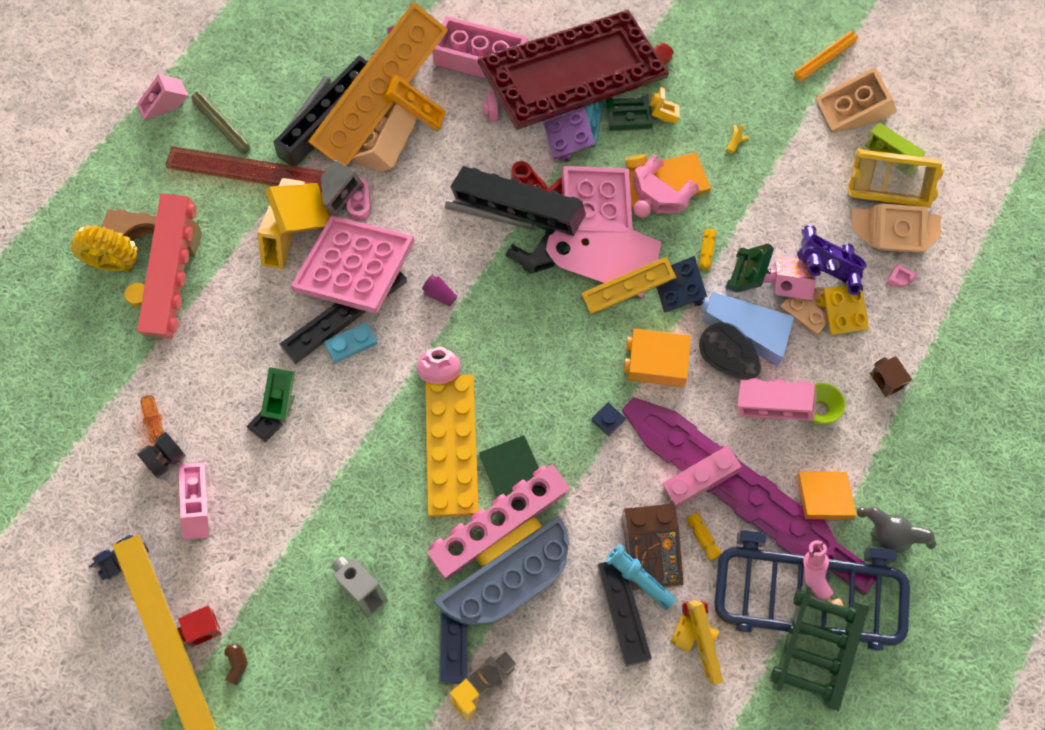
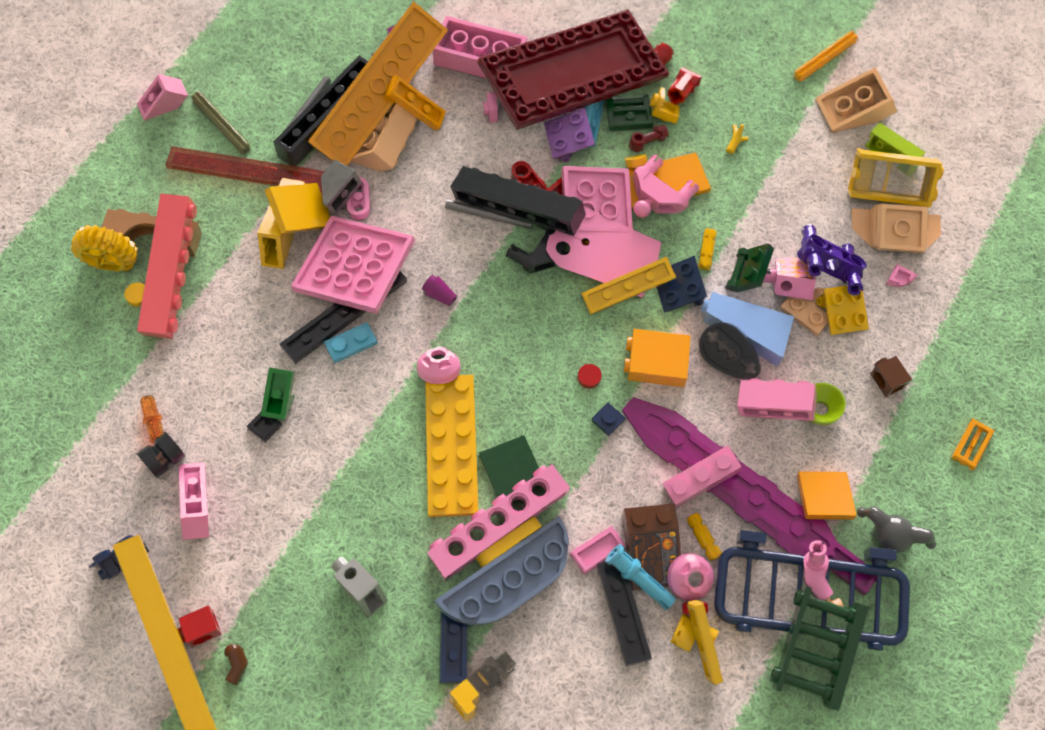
none -> bright pink tile [570,526,626,575]
none -> red tile [577,364,602,389]
none -> dark red bar [629,125,669,152]
none -> red piece [667,67,702,105]
none -> bright pink piece [667,553,714,601]
none -> light orange tile [951,419,994,471]

